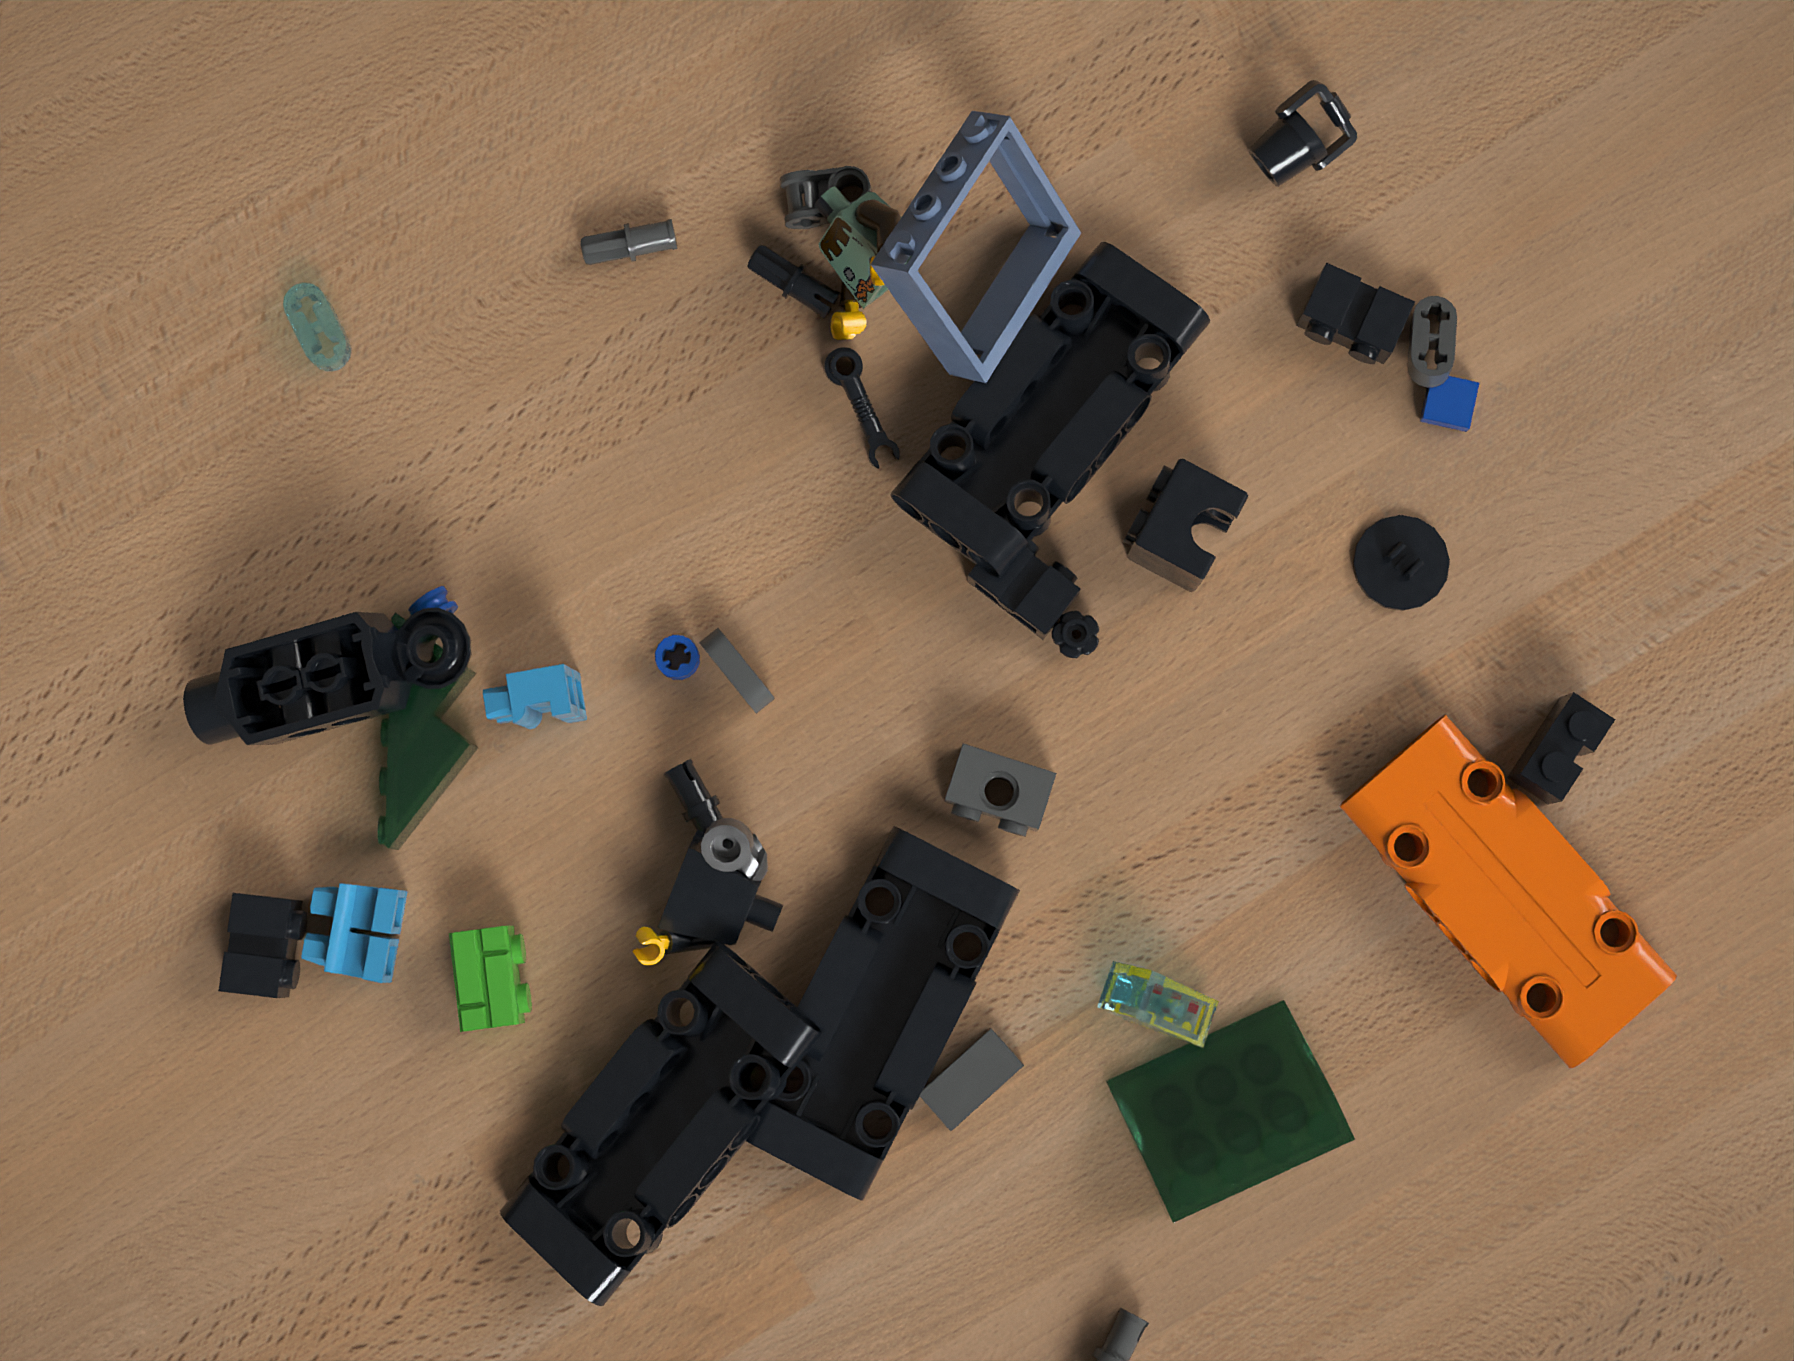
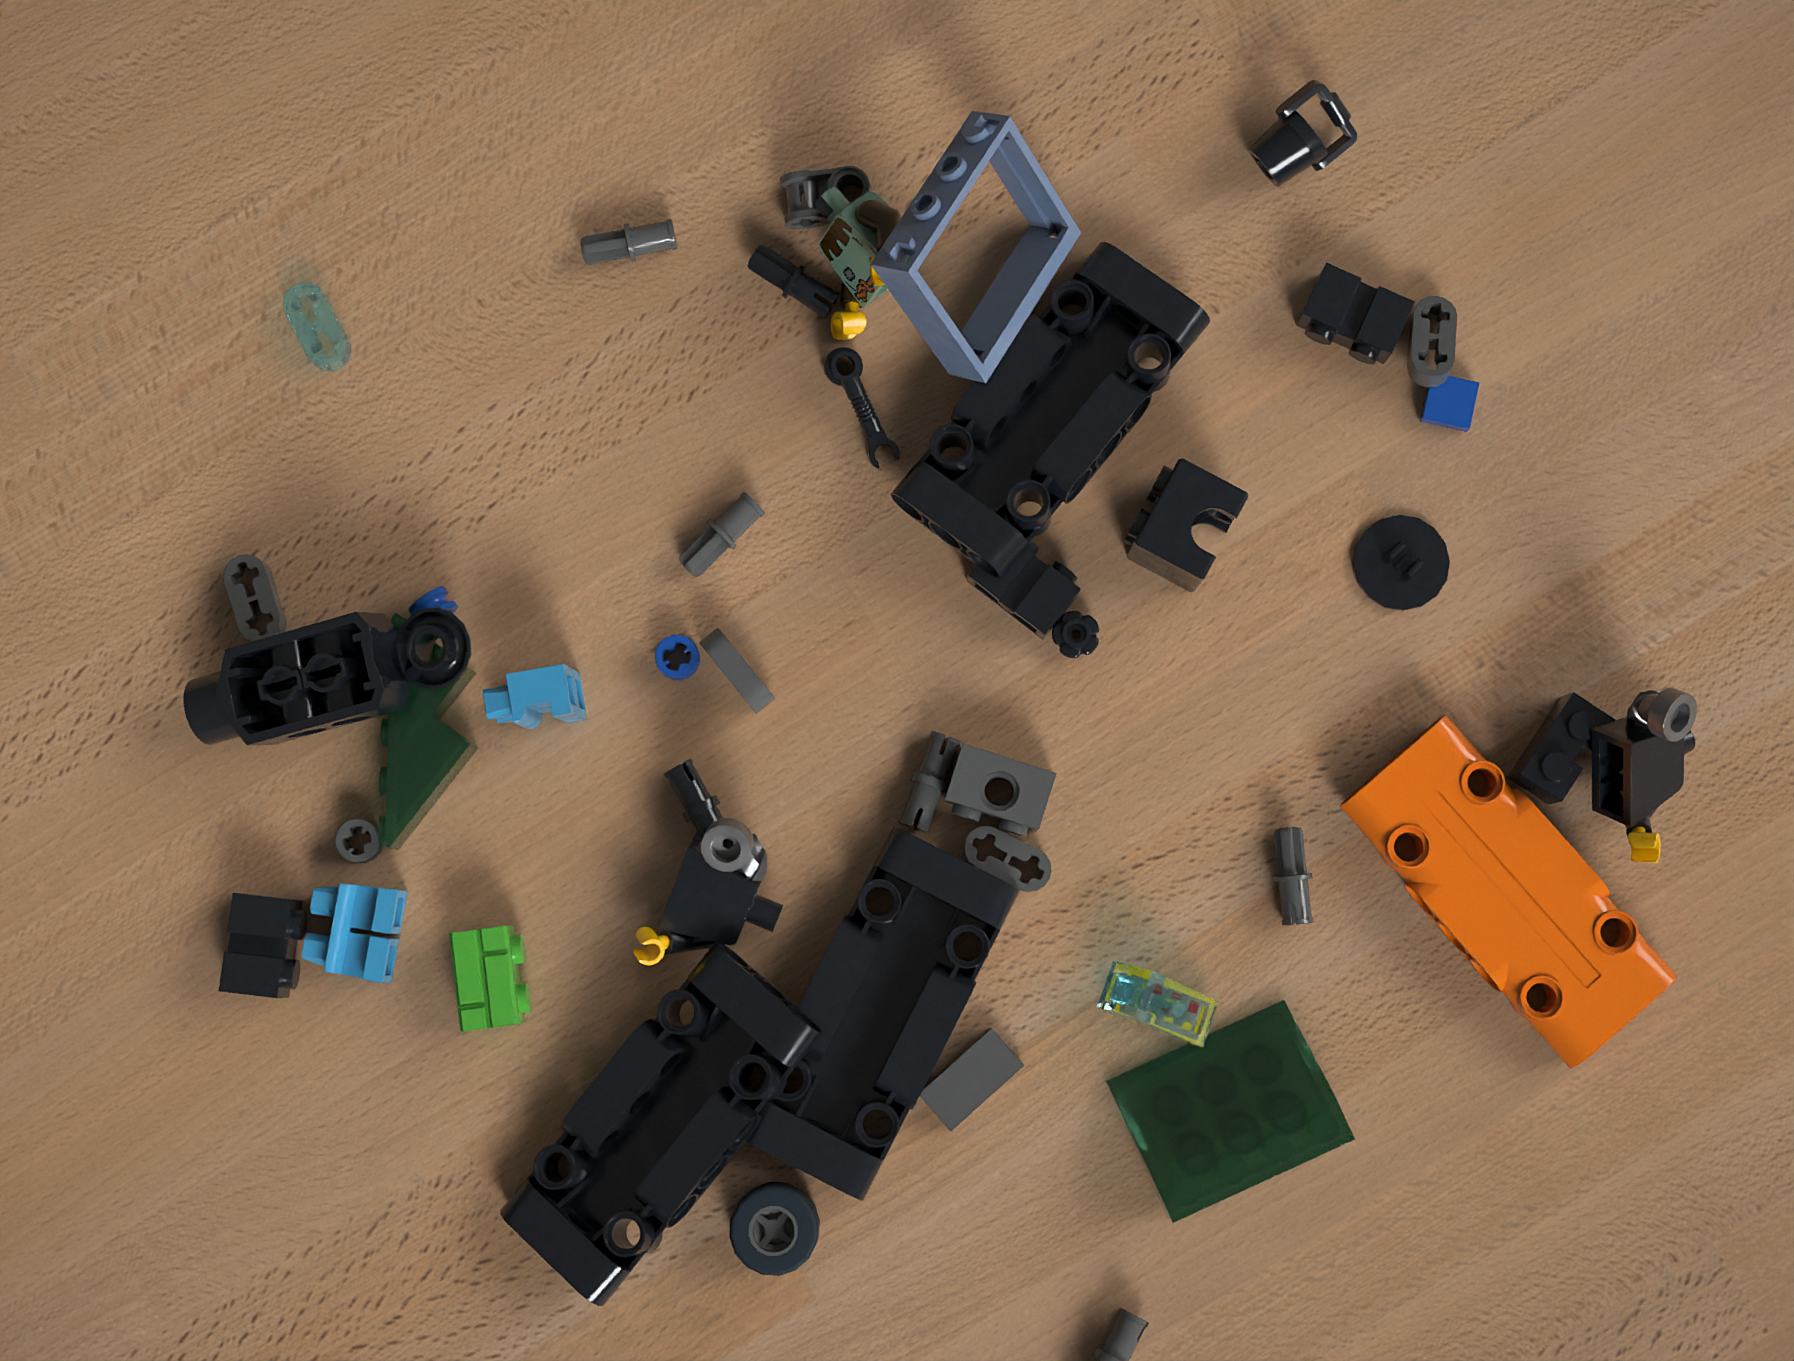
none -> dark grey beam [223,554,286,642]
none -> dark grey bush [335,819,384,863]
none -> dark grey axle [679,492,765,577]
none -> black wheel [729,1182,820,1276]
none -> dark grey pin [899,731,961,833]
none -> dark grey beam [964,826,1052,892]
none -> dark grey axle [1273,827,1314,926]
none -> black torso [1592,688,1697,863]

